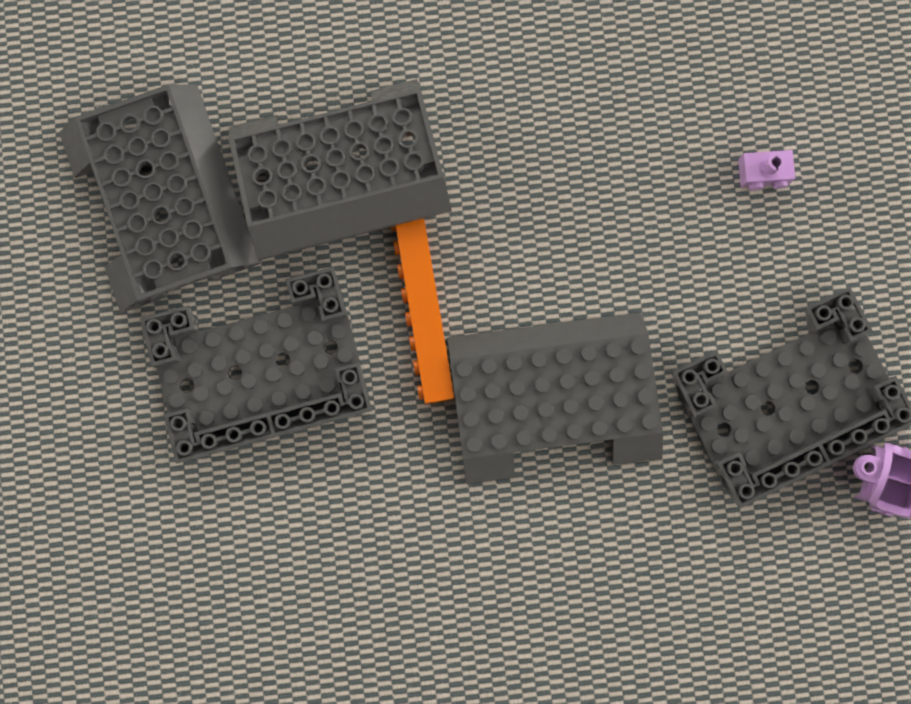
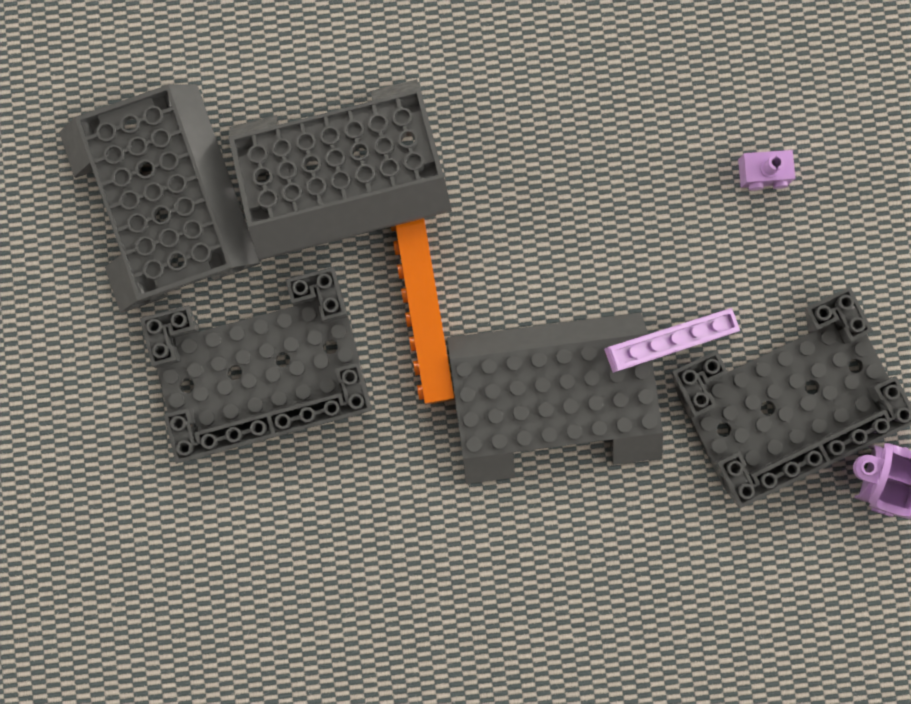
none -> lavender tile [604,308,740,373]

